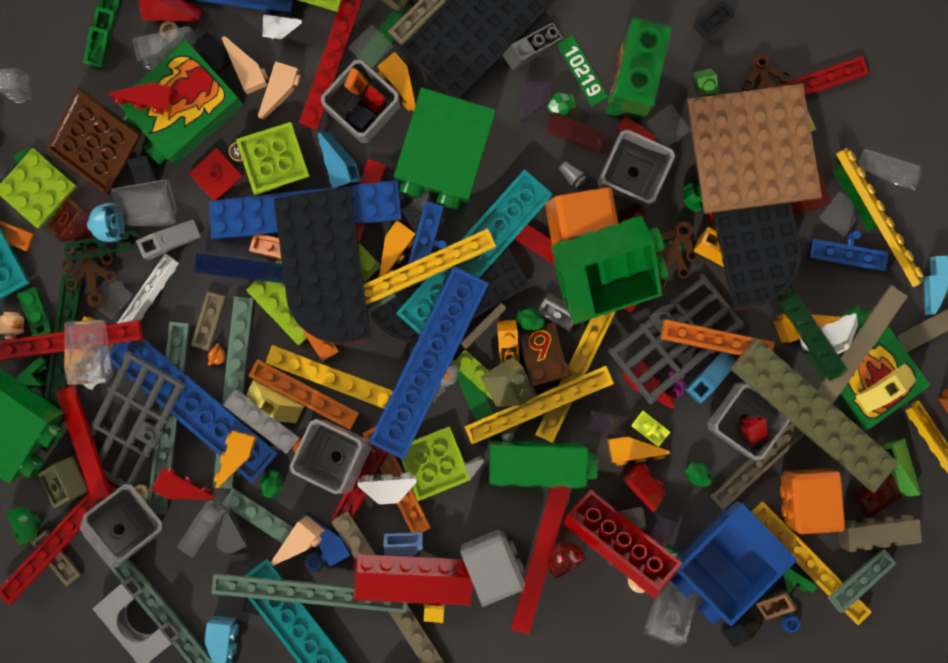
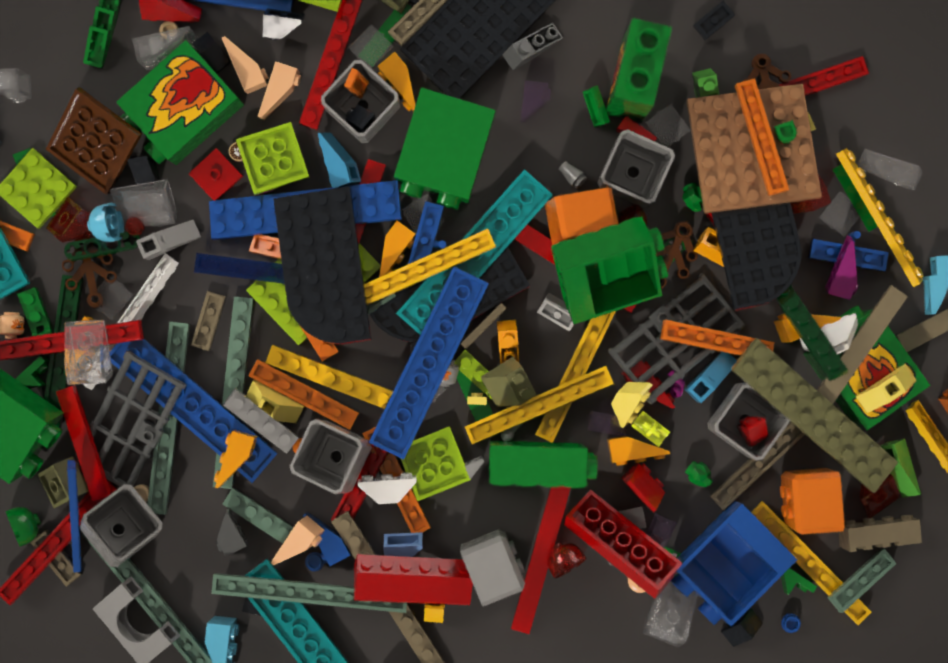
red slope [108,82,176,115] -> none
red slope [151,467,214,499] -> none
clear slope [177,500,226,558] -> none
orange piece [208,343,226,366] -> none
green rock [259,469,283,498] -> none
red slope [364,86,387,116] -> none
green rock [516,307,545,330] -> none
reddish brown slope [519,322,572,388] -> none
clear red plate [546,113,606,152] -> none
green rock [547,92,576,115] -> none
green sticker [556,35,608,106] -> none
medium nougat slope [756,587,797,620] -> none
none -> blue tile [67,460,81,573]
none -> clear red plate [125,217,145,236]
none -> light yellow plate [467,393,487,405]
none -> green tile [583,85,610,128]
none -> light yellow slope [611,382,652,428]
none -> orange plate [735,79,789,196]
none -> green tile [773,120,797,143]
none -> magenta slope [825,235,858,300]

